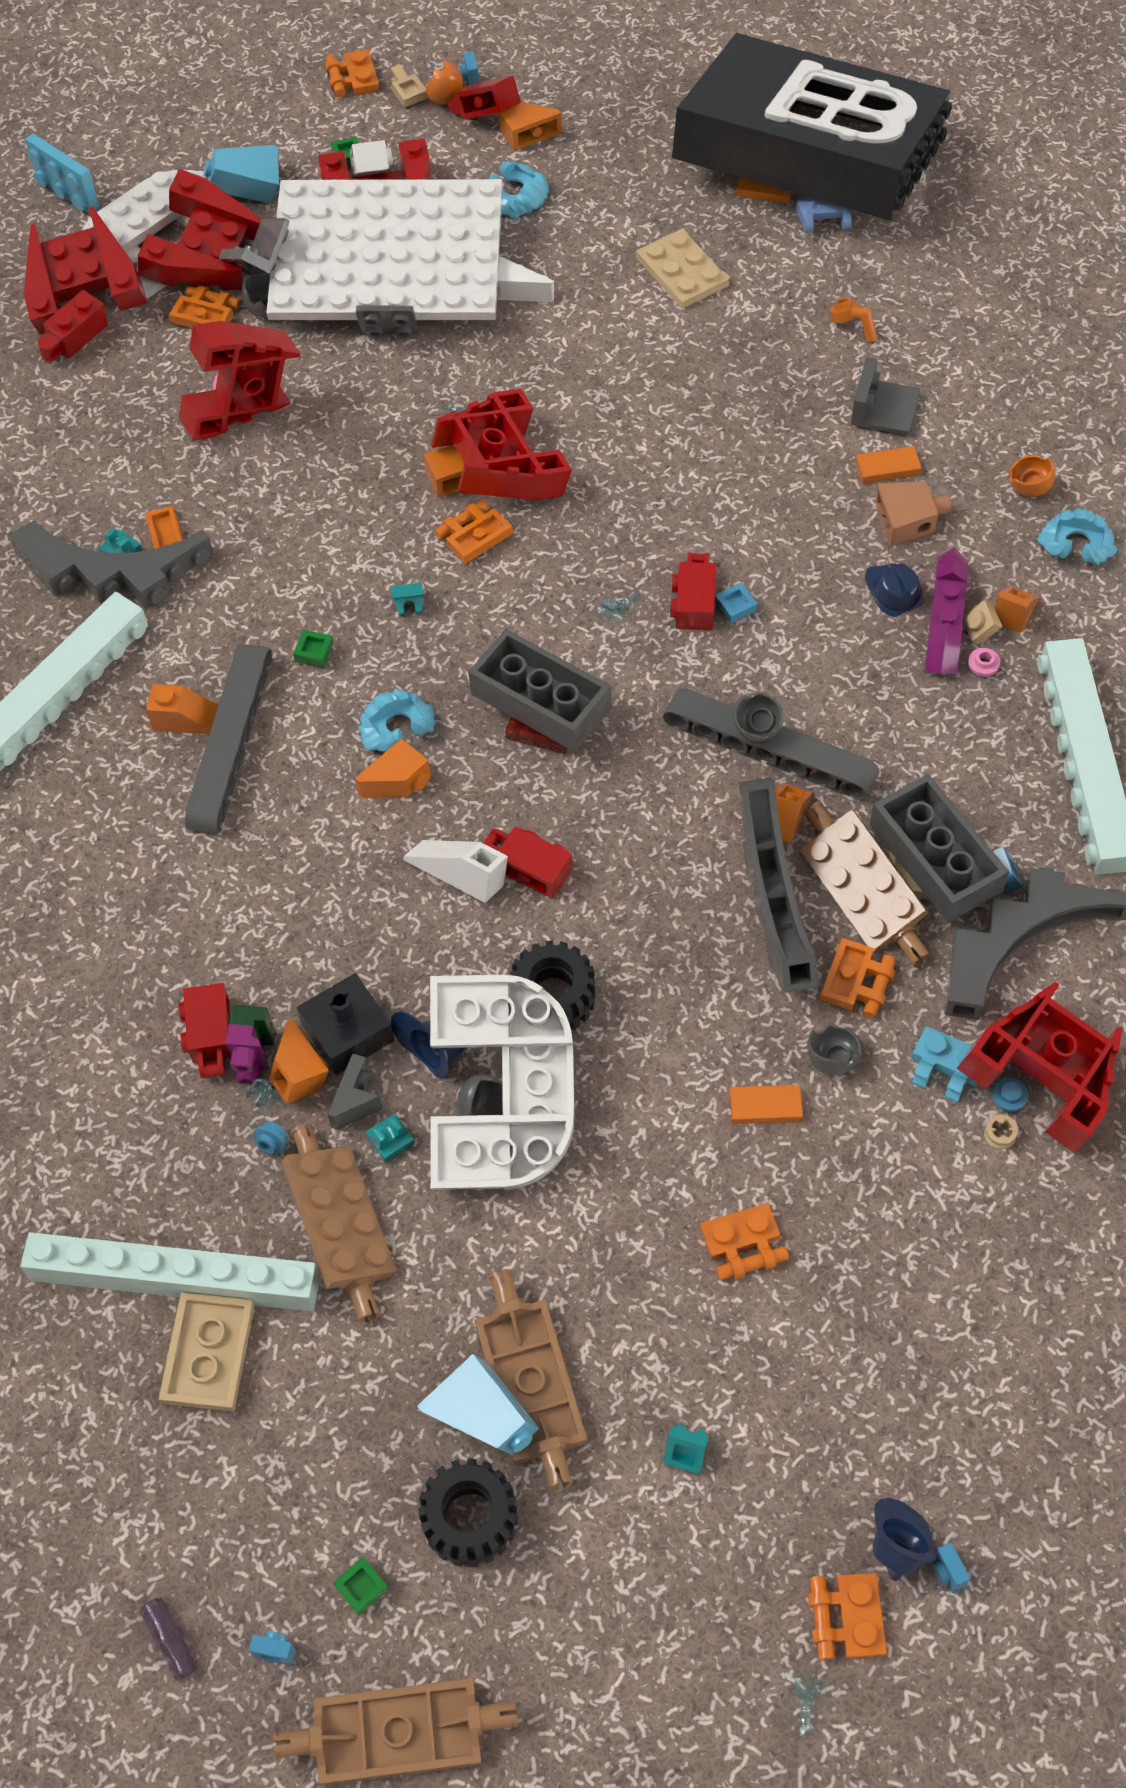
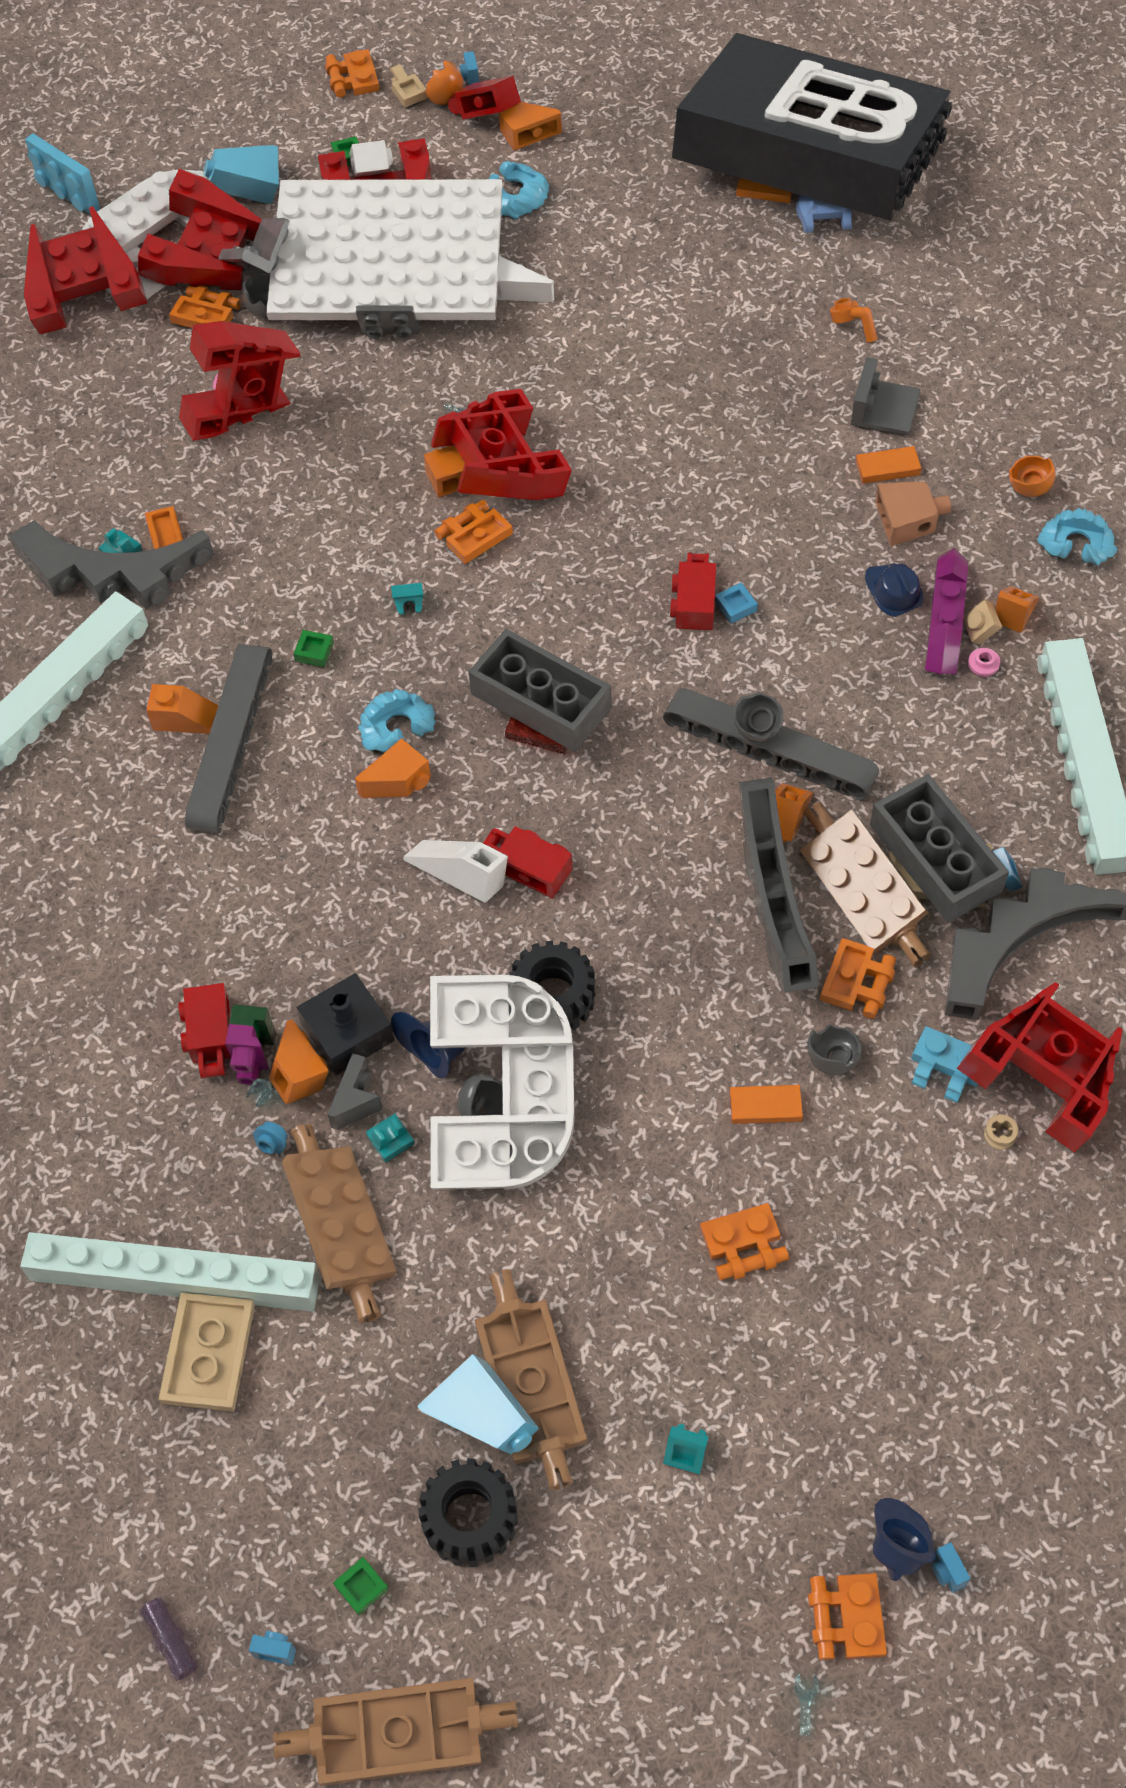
red brick [38,290,108,362] -> none
clear light blue hand [600,592,641,620] -> none
tan plate [636,228,729,309] -> none
dark azure plate [992,1078,1028,1112] -> none

